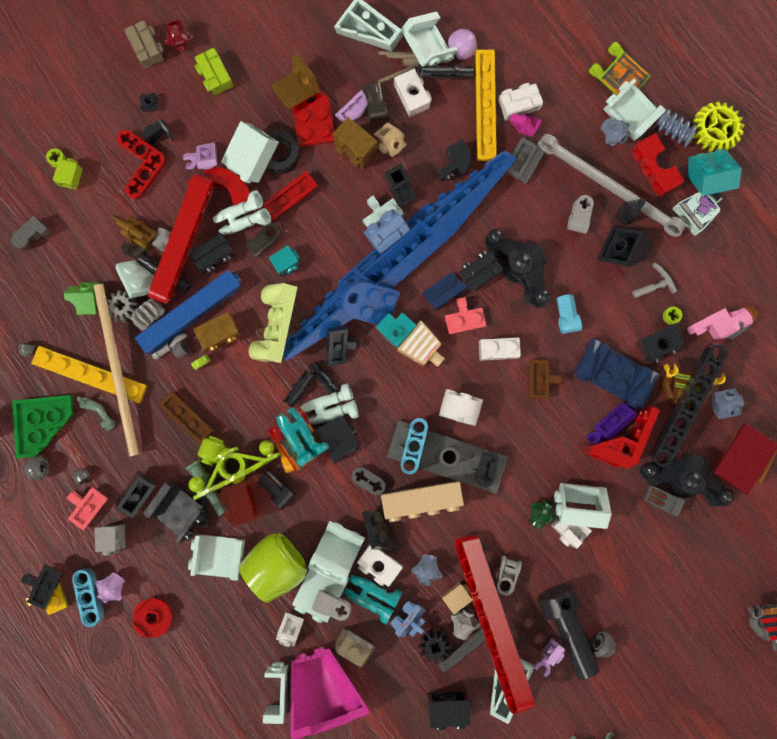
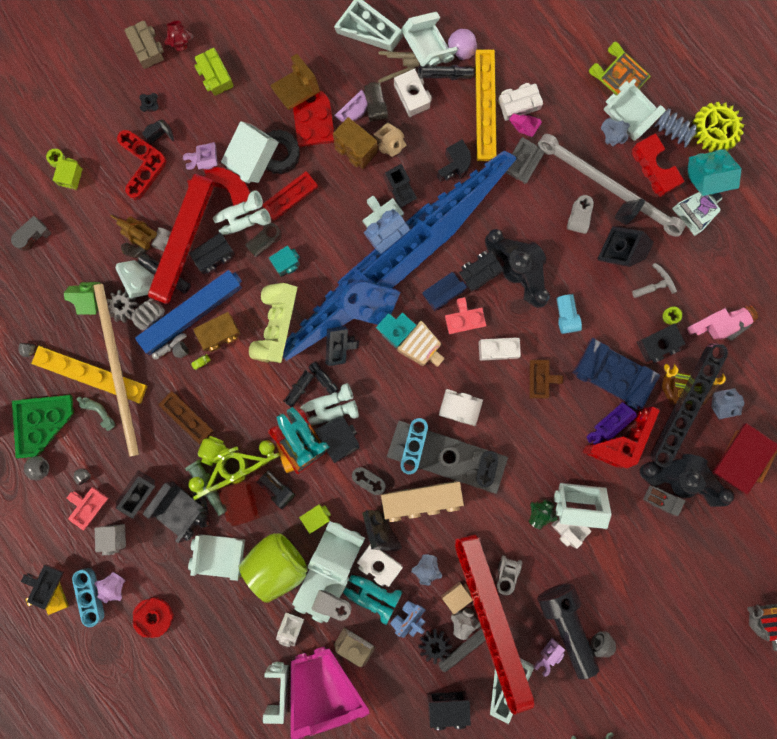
none -> lime brick [299,504,331,534]

